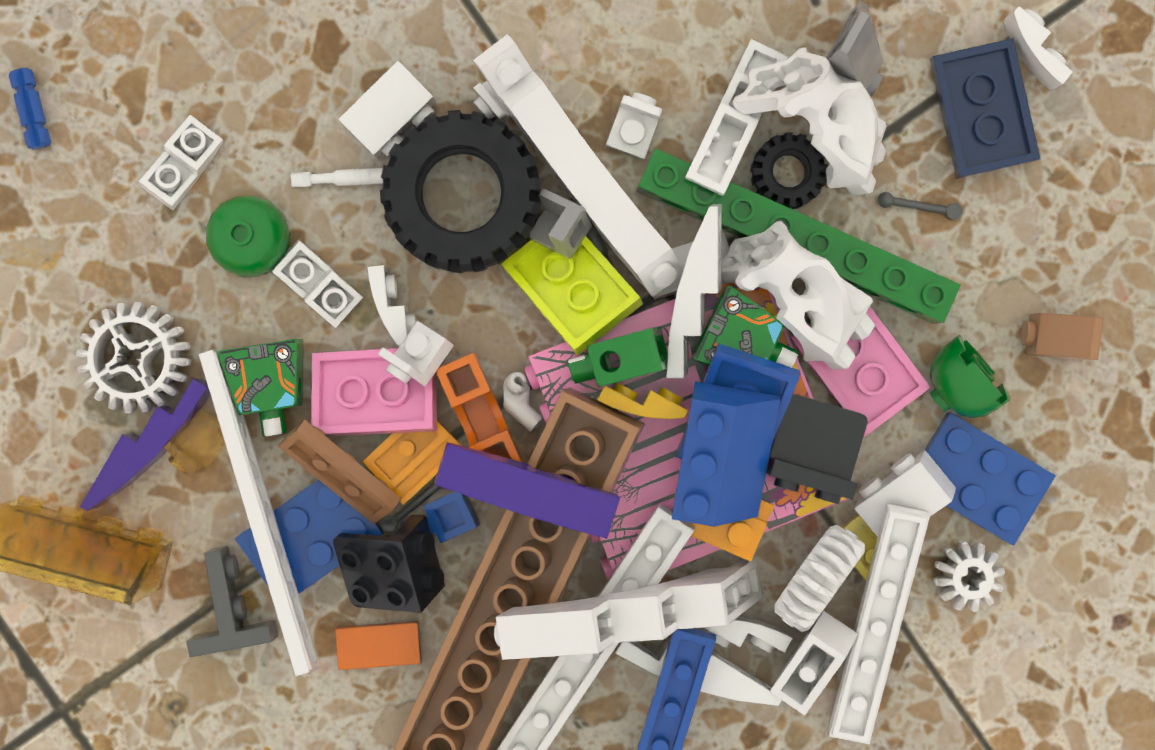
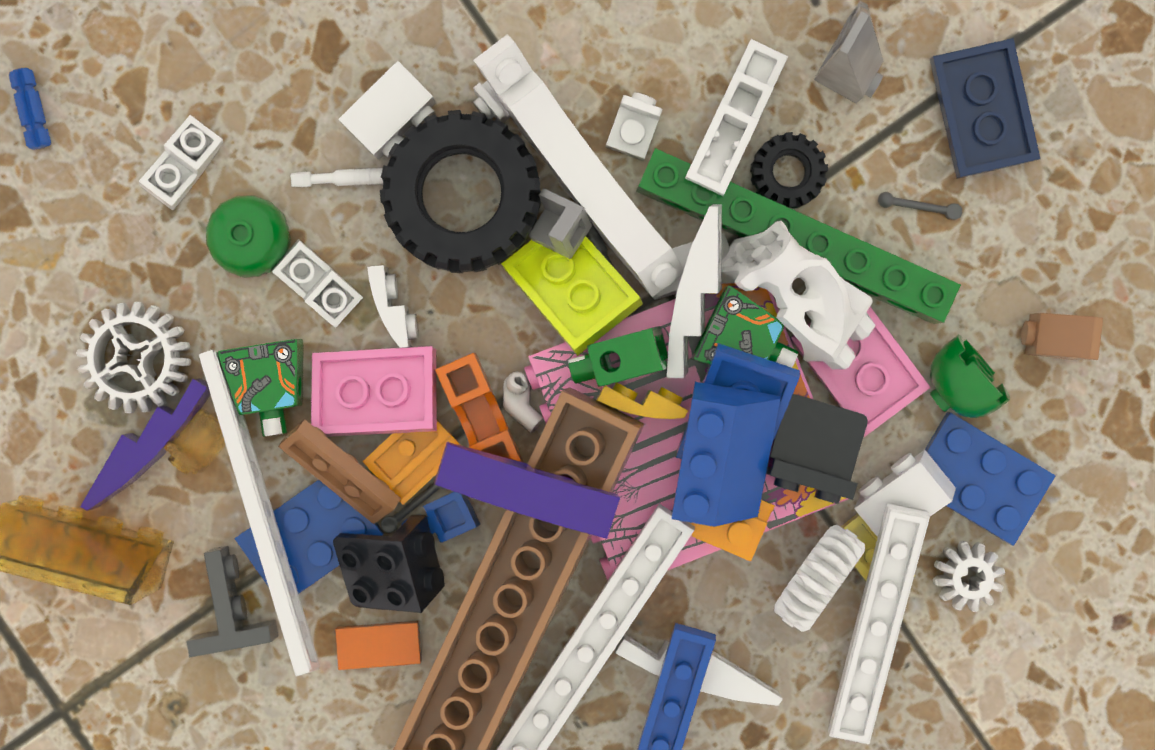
white bracket [378,321,454,387] -> none
white arch [494,558,762,660] -> none
white slope [704,616,793,653] -> none
white hips [733,47,886,196] -> none
white brick [770,611,858,715] -> none
white slope [1003,6,1073,91] -> none

